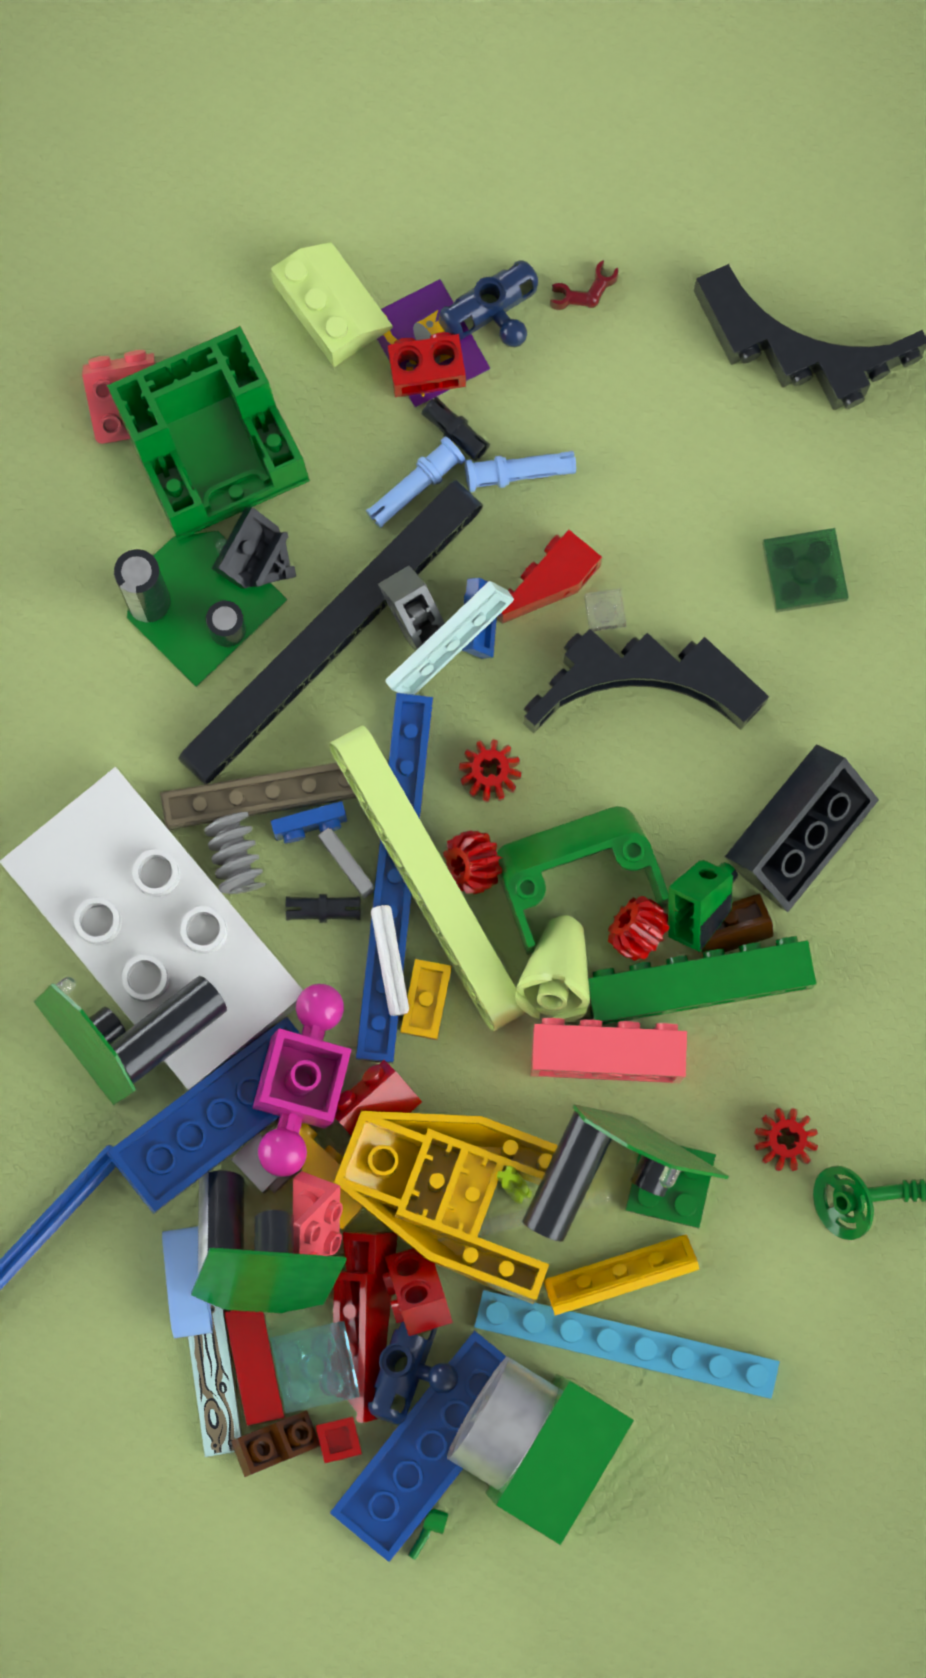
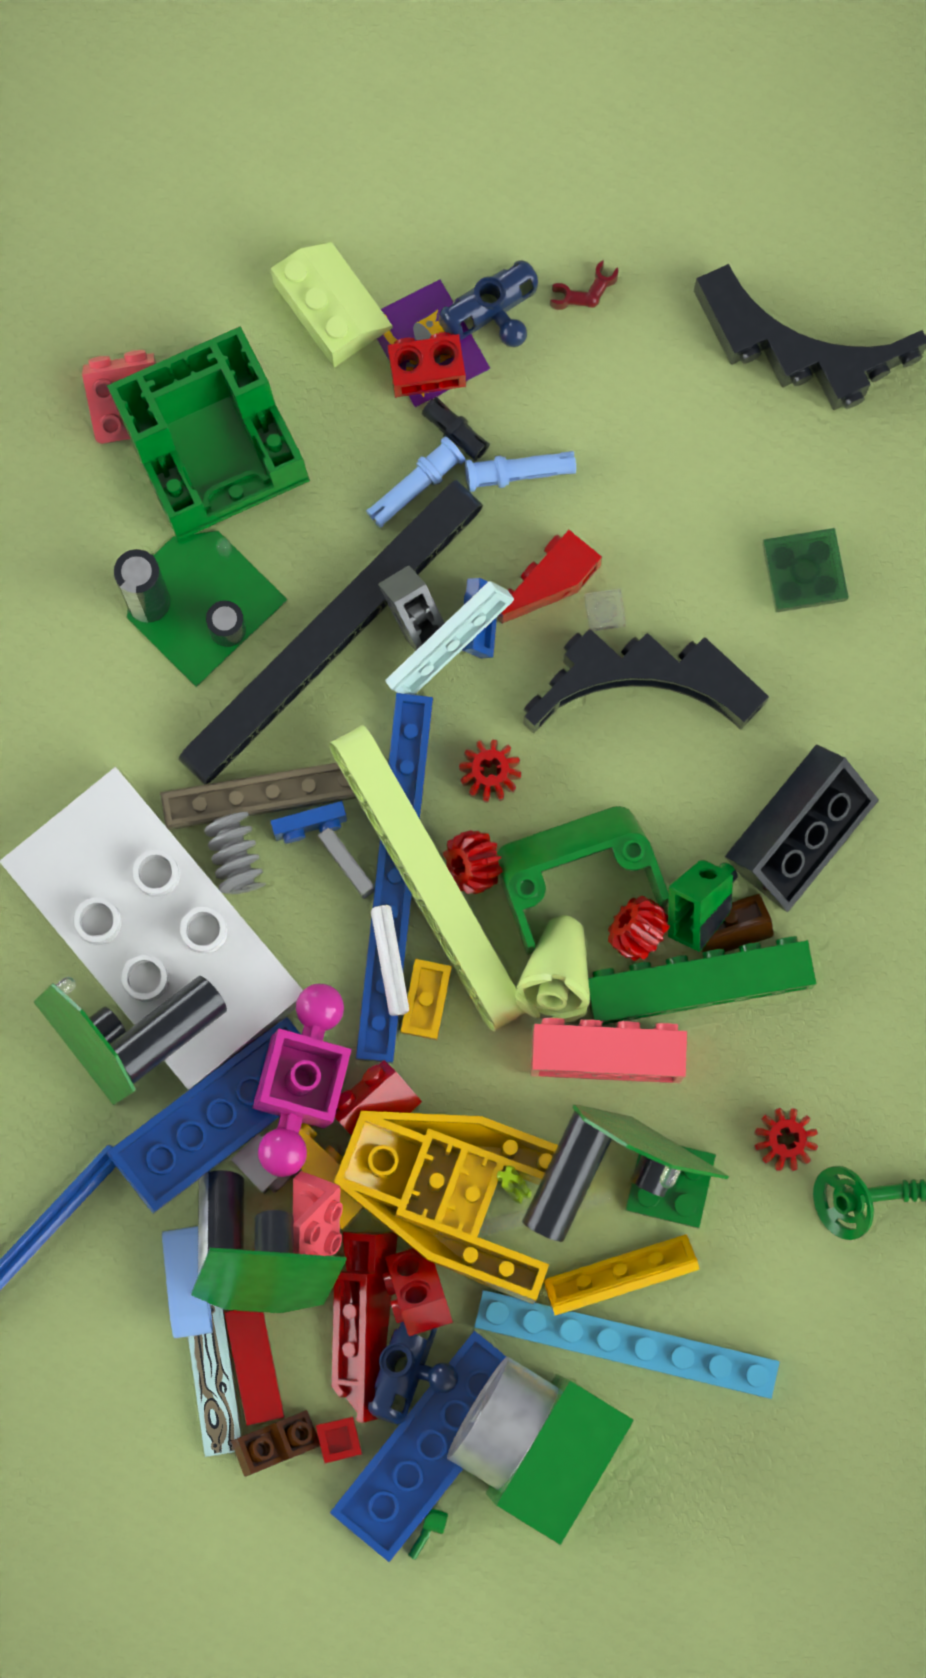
black slope [211,507,296,588] -> none
clear light blue plate [270,1321,360,1413] -> none
black pin [285,894,361,923] -> none

